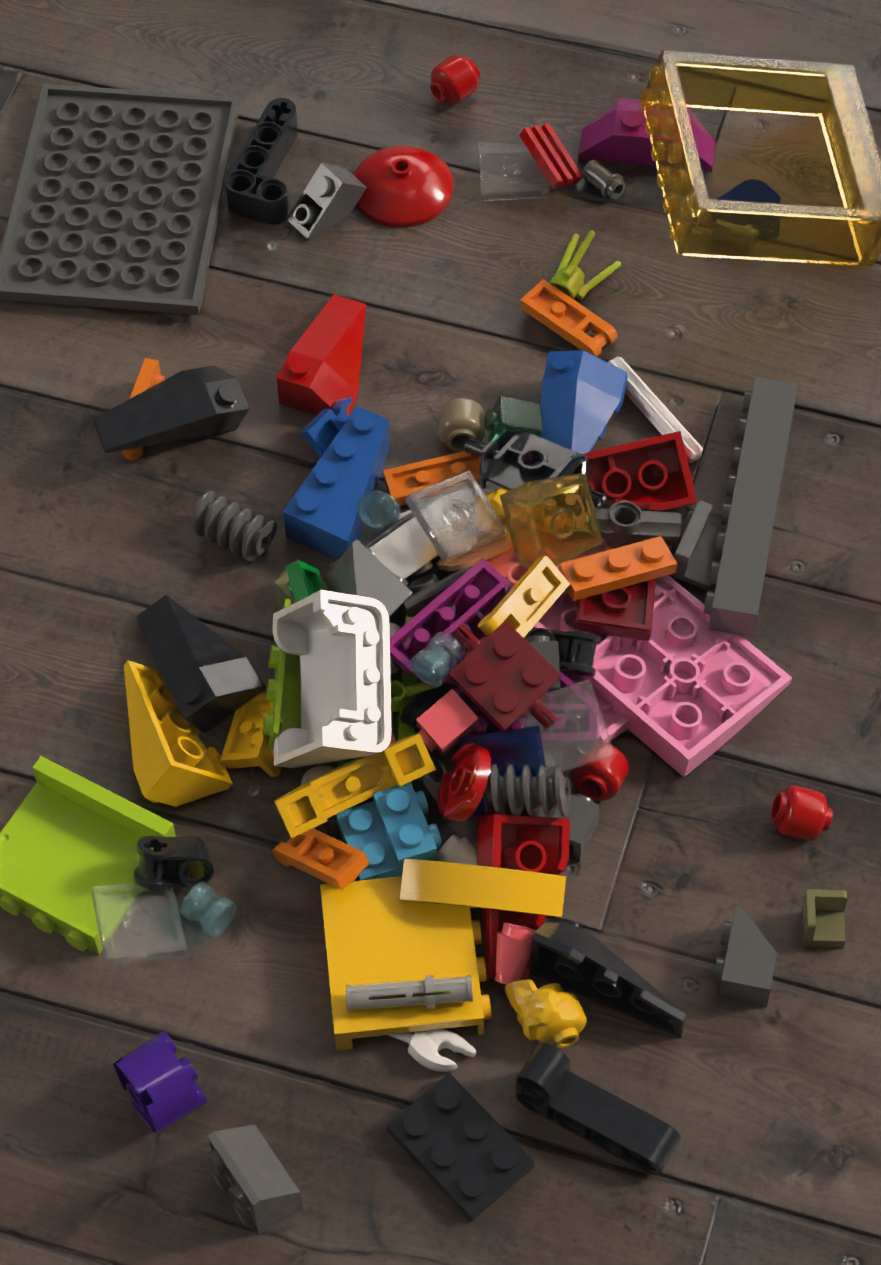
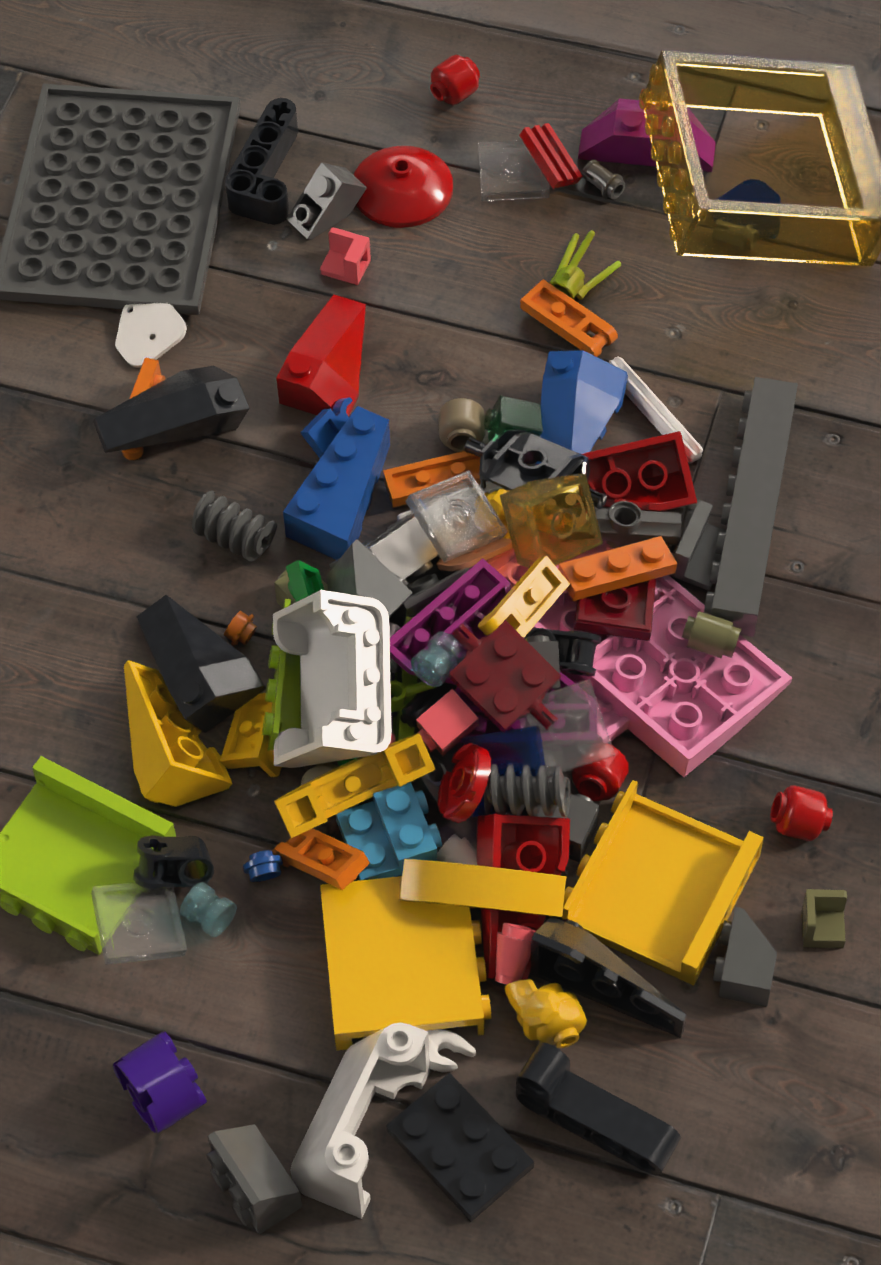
light grey pin [346,975,473,1012] -> none
clear light blue wheel [358,490,401,530] -> none
none -> white piece [115,303,187,368]
none -> orange plate [224,610,257,646]
none -> blue plate [243,850,283,882]
none -> white windscreen [290,1022,430,1219]
none -> coral panel [320,227,371,285]
none -> yellow panel [562,780,764,986]
none -> olive brick [682,611,741,658]

